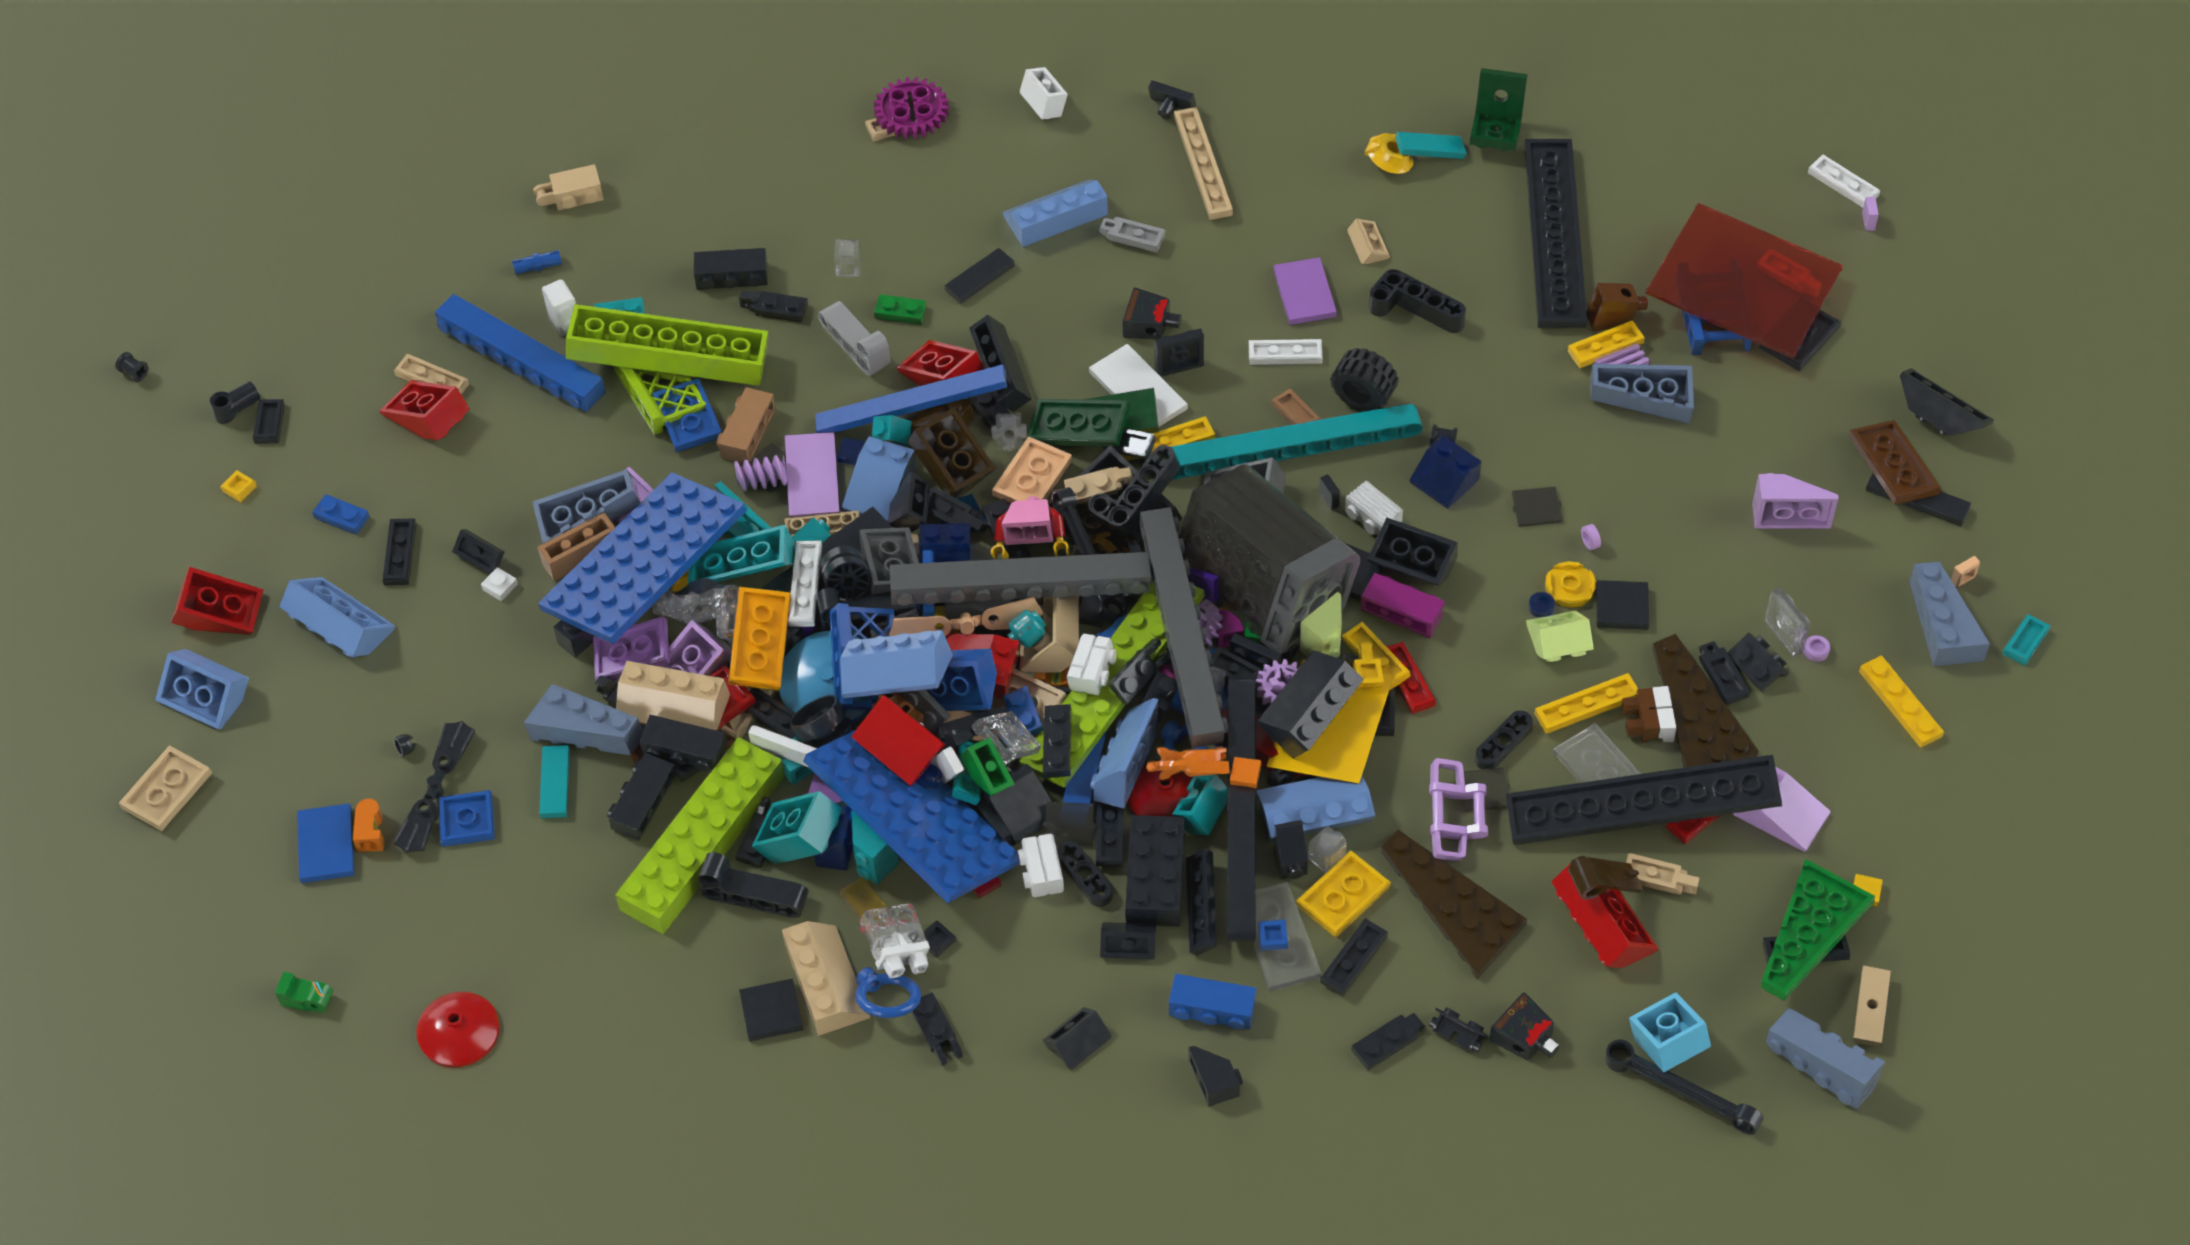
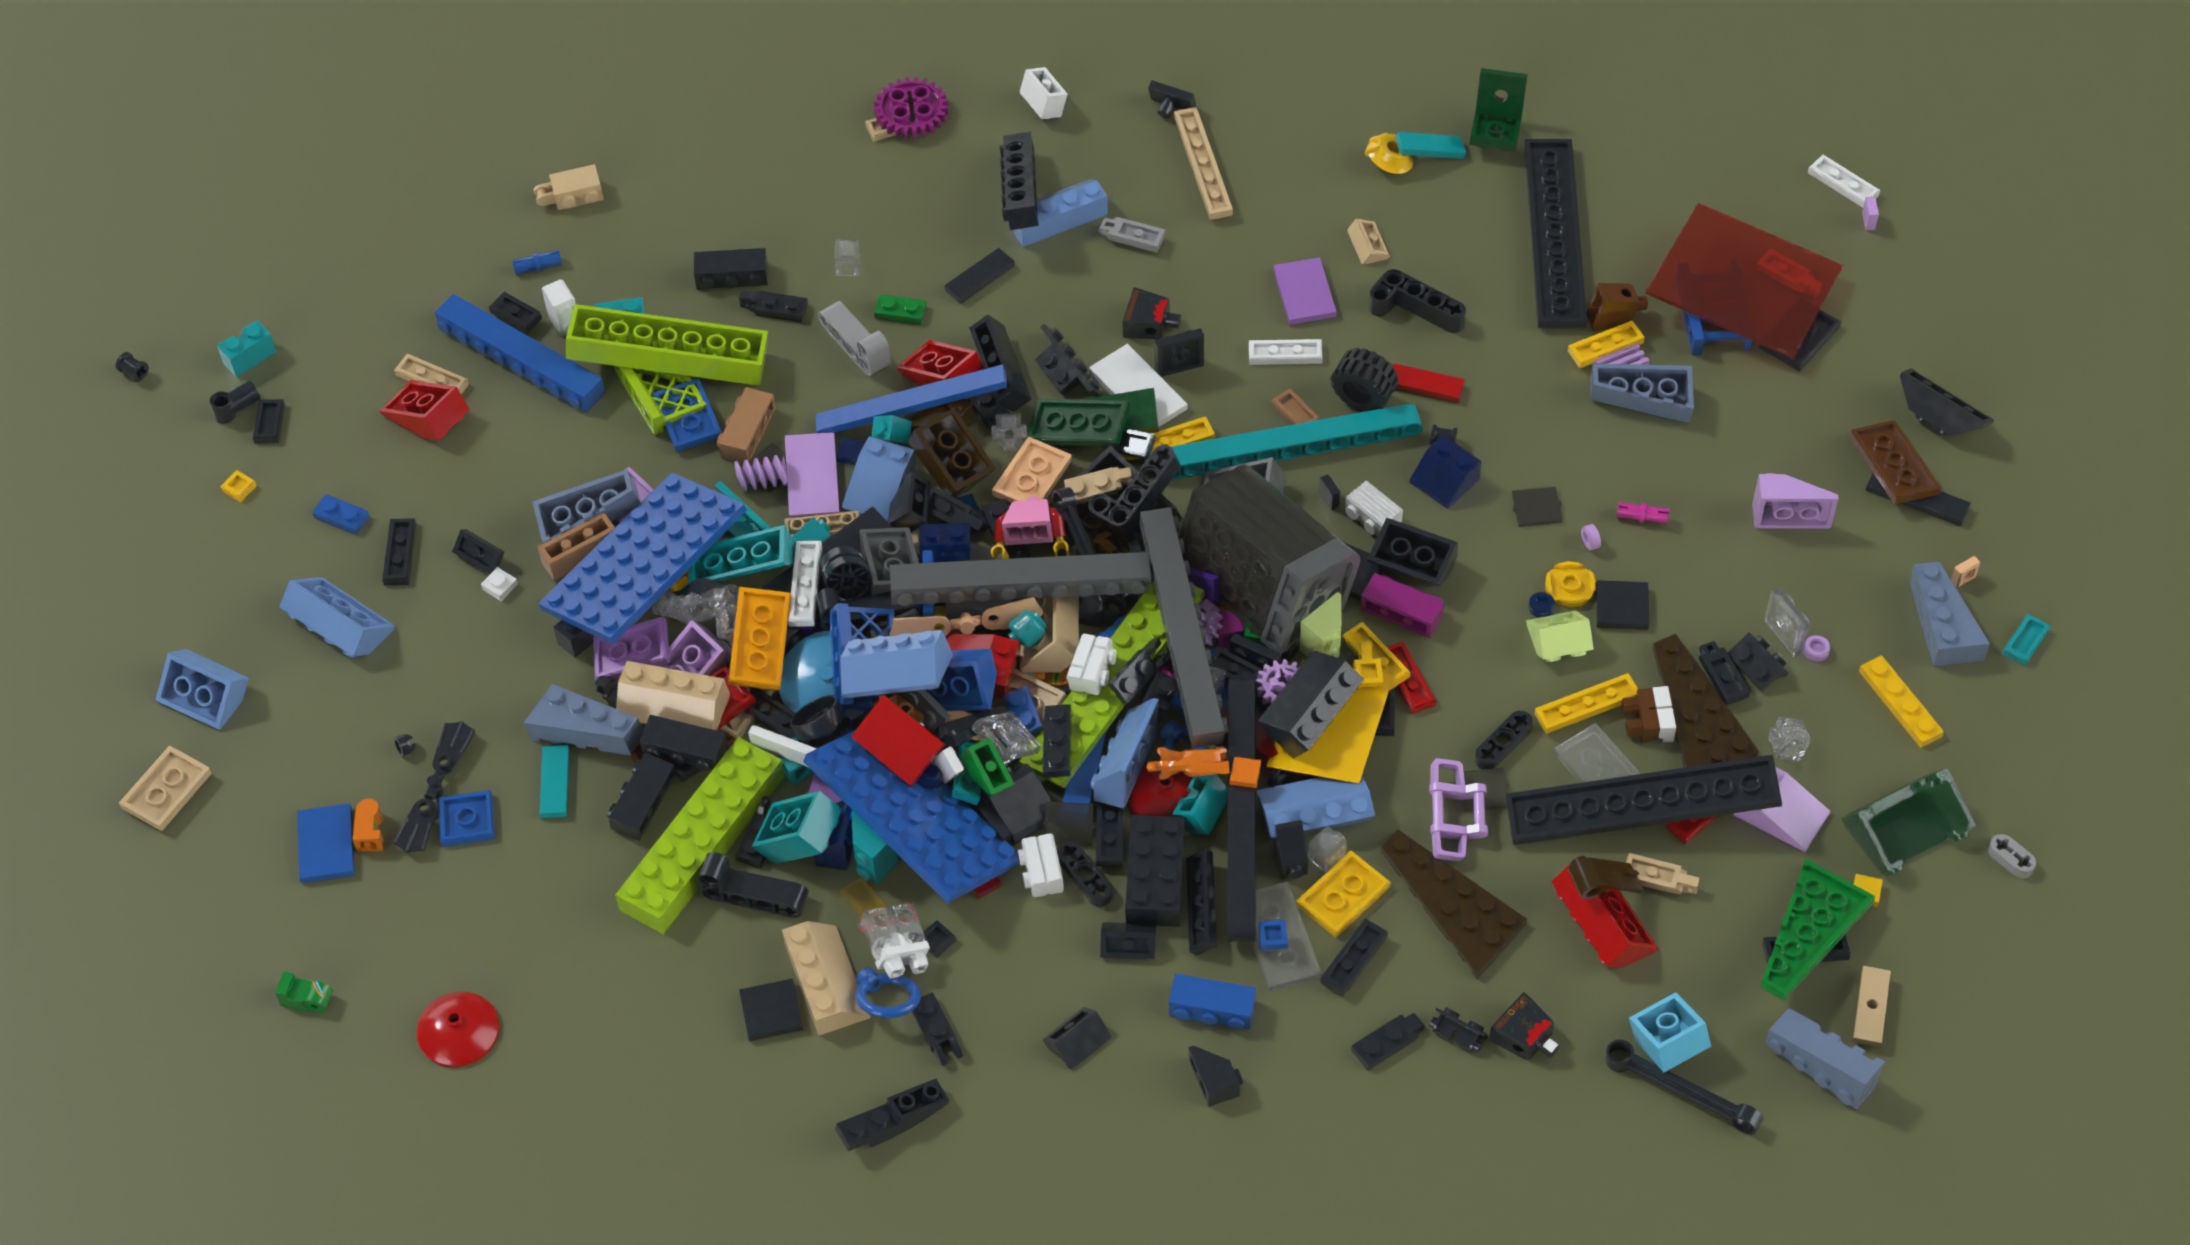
red slope [171,566,264,635] -> none
none -> teal brick [217,320,277,377]
none -> black plate [489,292,542,333]
none -> black slope [835,1079,949,1151]
none -> black brick [999,131,1039,231]
none -> black bracket [1035,324,1103,397]
none -> red tile [1392,363,1465,403]
none -> dark pink pin [1617,502,1670,524]
none -> clear brick [1769,717,1810,761]
none -> clear green windscreen [1841,768,1977,876]
none -> light grey beam [1988,834,2036,879]

